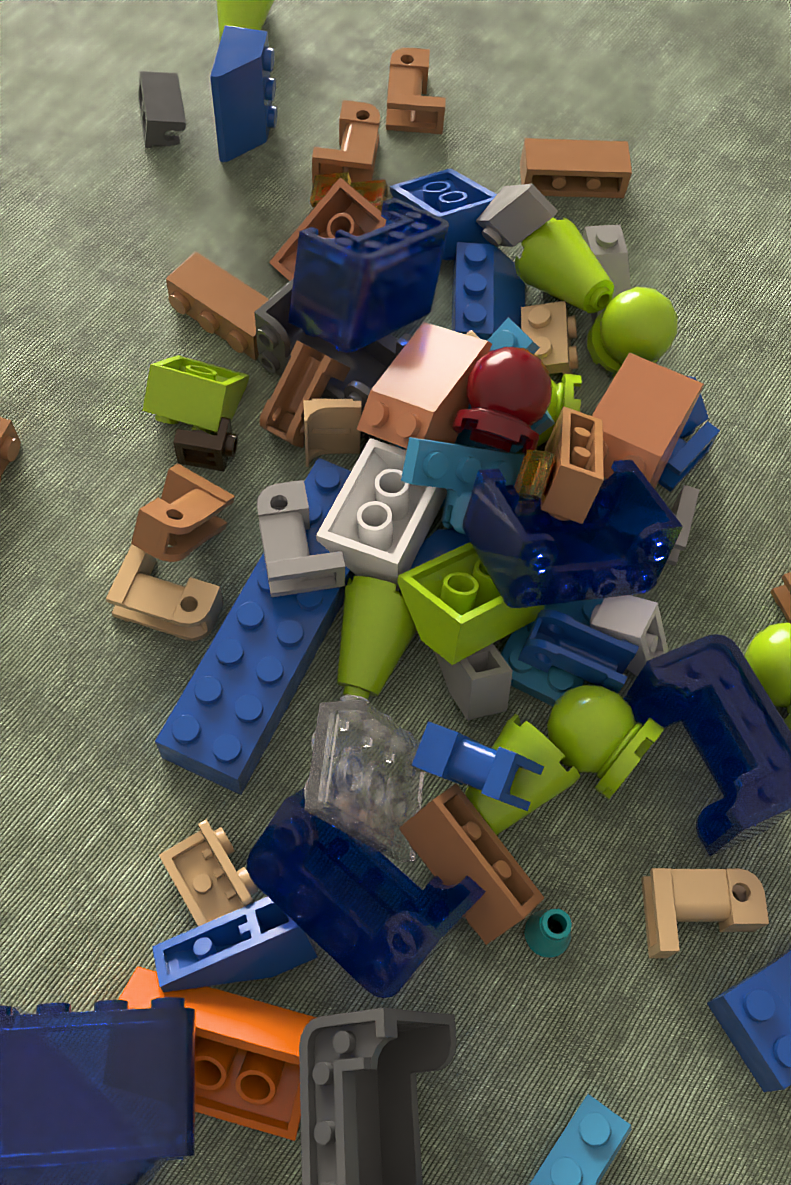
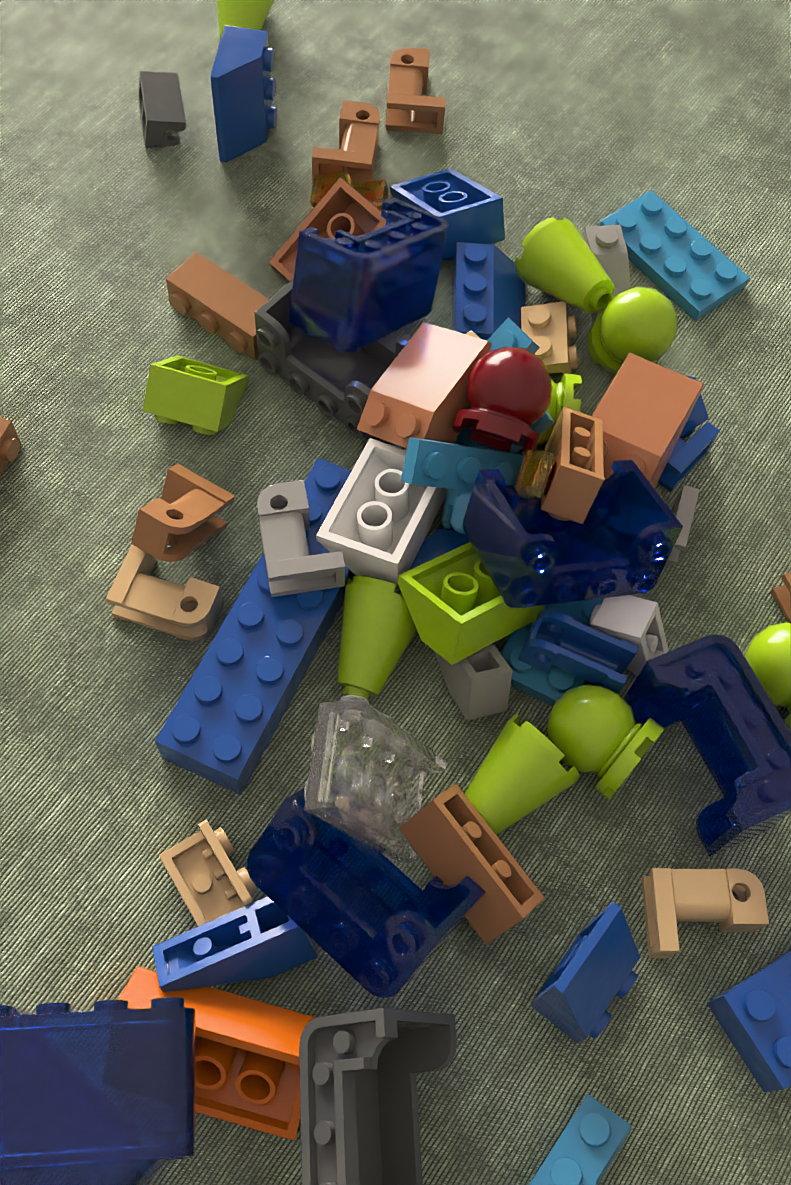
dark brown bracket [173,417,238,472] -> none
medium nougat piece [259,341,350,448] -> none
tan piece [303,399,362,467] -> none
blue piece [411,721,544,811] -> none
light grey slope [476,184,558,247] -> none
medium nougat brick [520,138,632,198] -> none
teal cone [524,909,572,958] -> none
none -> blue slope [530,902,640,1043]
none -> dark azure plate [599,190,750,321]

